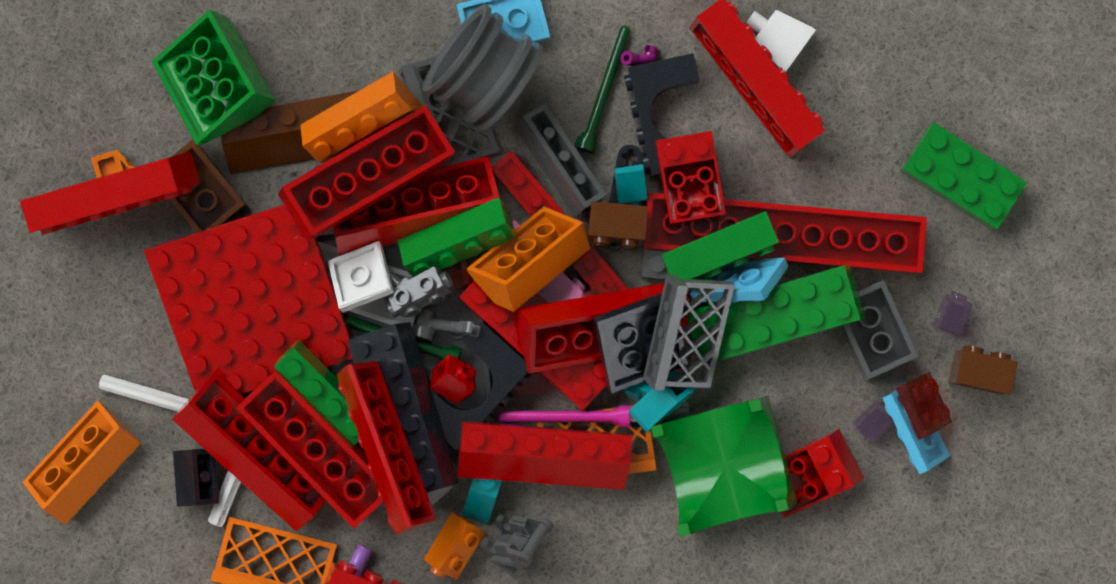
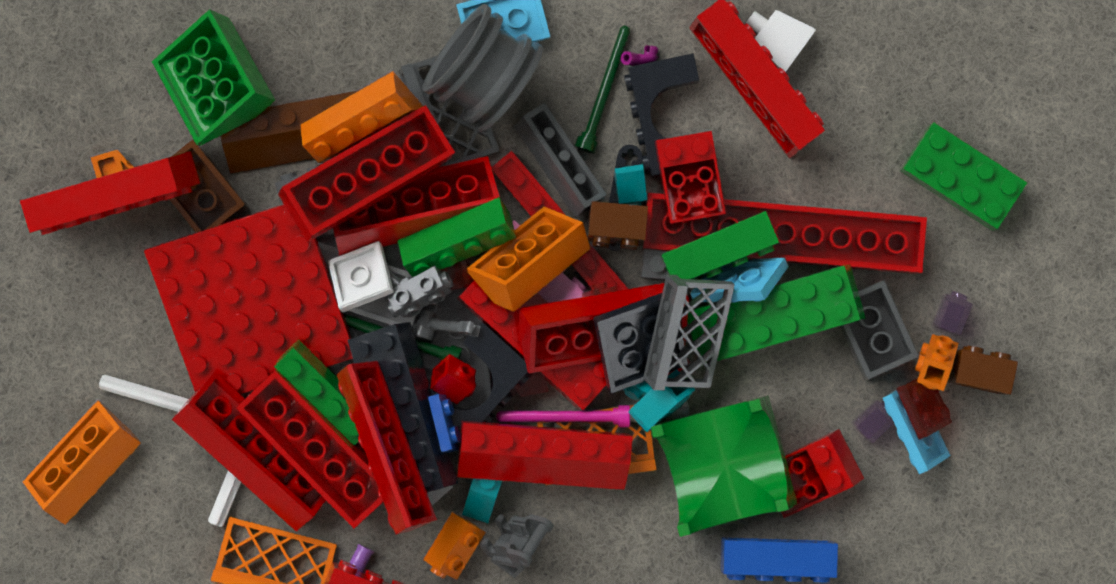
black brick [173,449,219,507] -> none
none -> blue plate [428,394,461,452]
none -> blue brick [721,537,838,583]
none -> orange brick [915,334,959,391]

